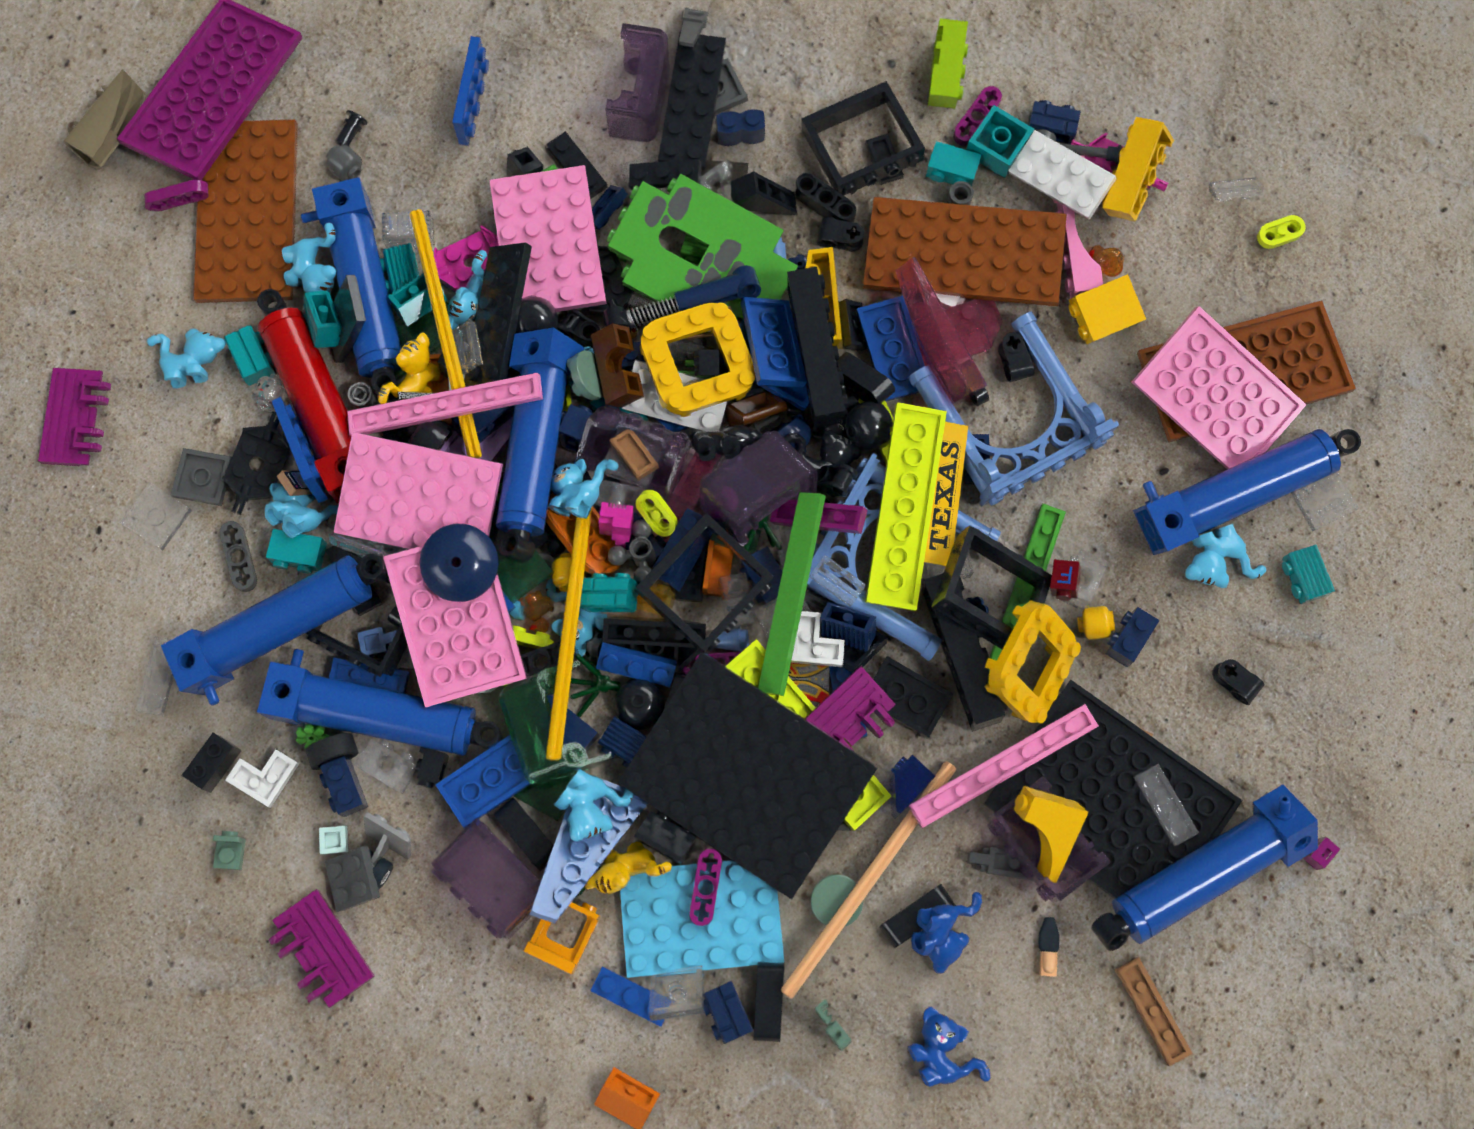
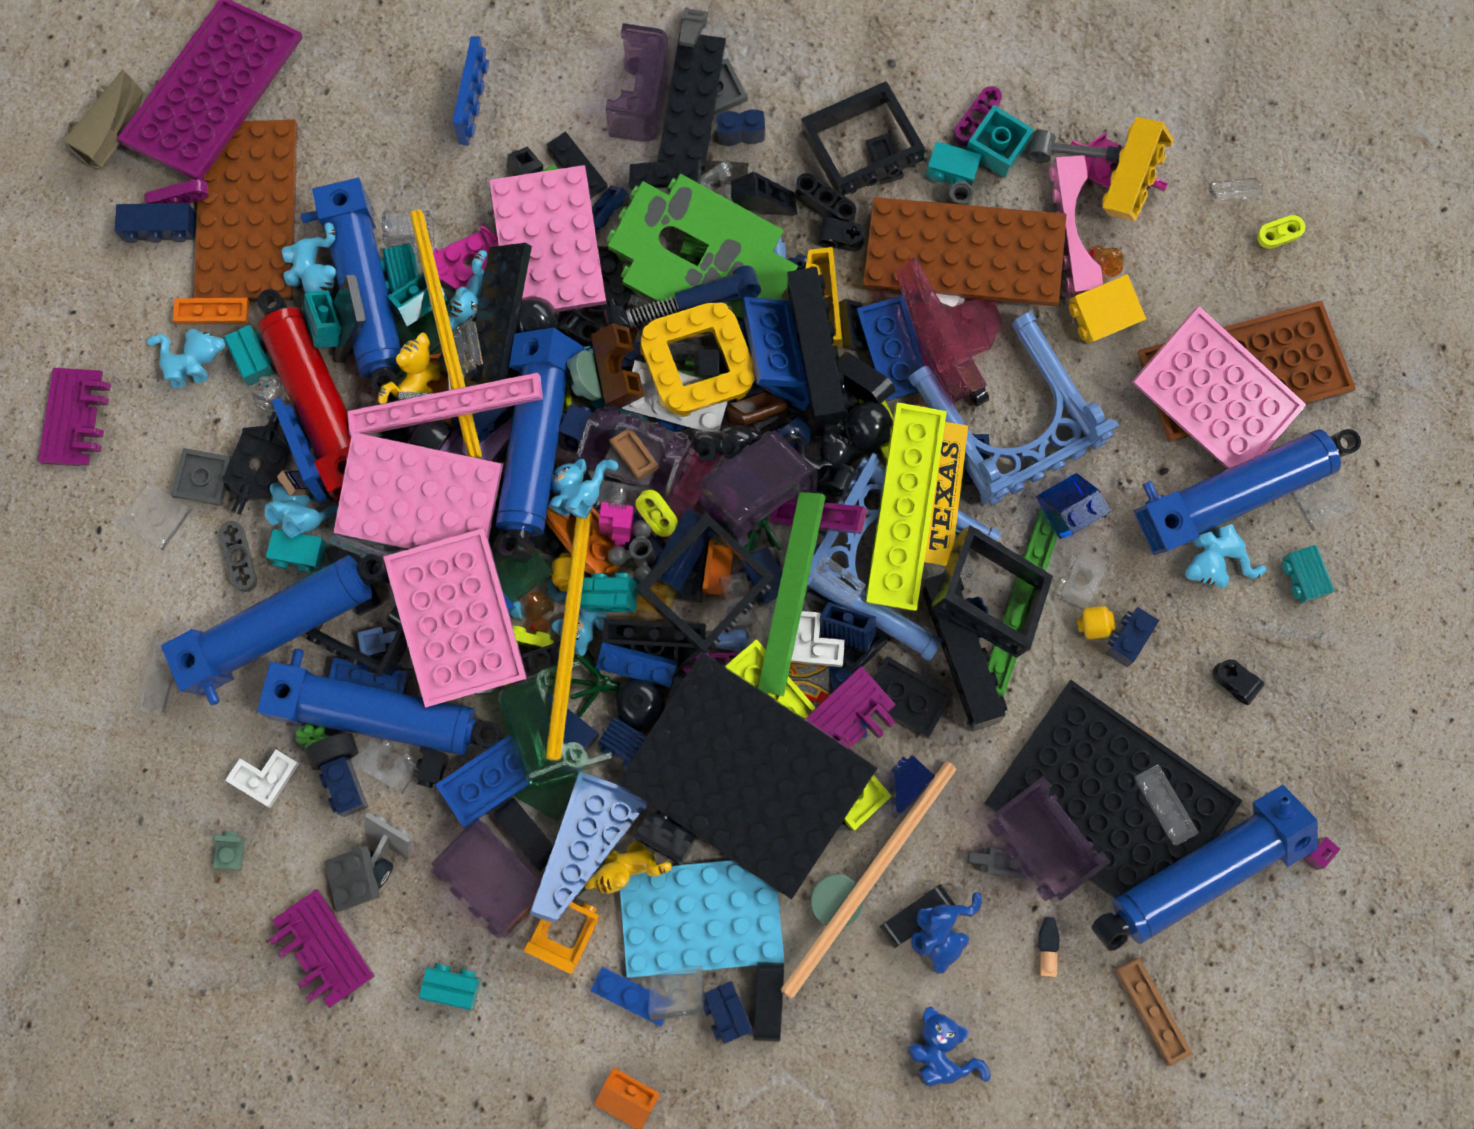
black hinge [181,732,242,793] -> none
light aqua plate [319,826,348,855] -> none
dark grey head [326,145,362,181] -> none
black pin [335,110,368,146] -> none
light grey wheel [347,382,377,410] -> none
dark blue dish [420,524,499,602] -> none
medium azure animal [554,769,633,842] -> none
dark grey plate [586,632,603,662] -> none
magenta beam [690,849,722,926] -> none
sand green piece [815,999,852,1051] -> none
bright pink tile [909,704,1098,829] -> none
lime wedge [927,18,968,109] -> none
yellow plate [985,600,1081,724] -> none
black piece [998,332,1034,382] -> none
white plate [1008,130,1117,220] -> none
yellow arch [1013,786,1088,883] -> none
dark blue brick [1028,100,1081,144] -> none
dark red brick [1050,559,1081,601] -> none
none -> dark blue brick [114,203,196,243]
none -> orange plate [173,298,250,325]
none -> teal brick [419,963,481,1011]
none -> clear blue slope [1035,473,1112,539]

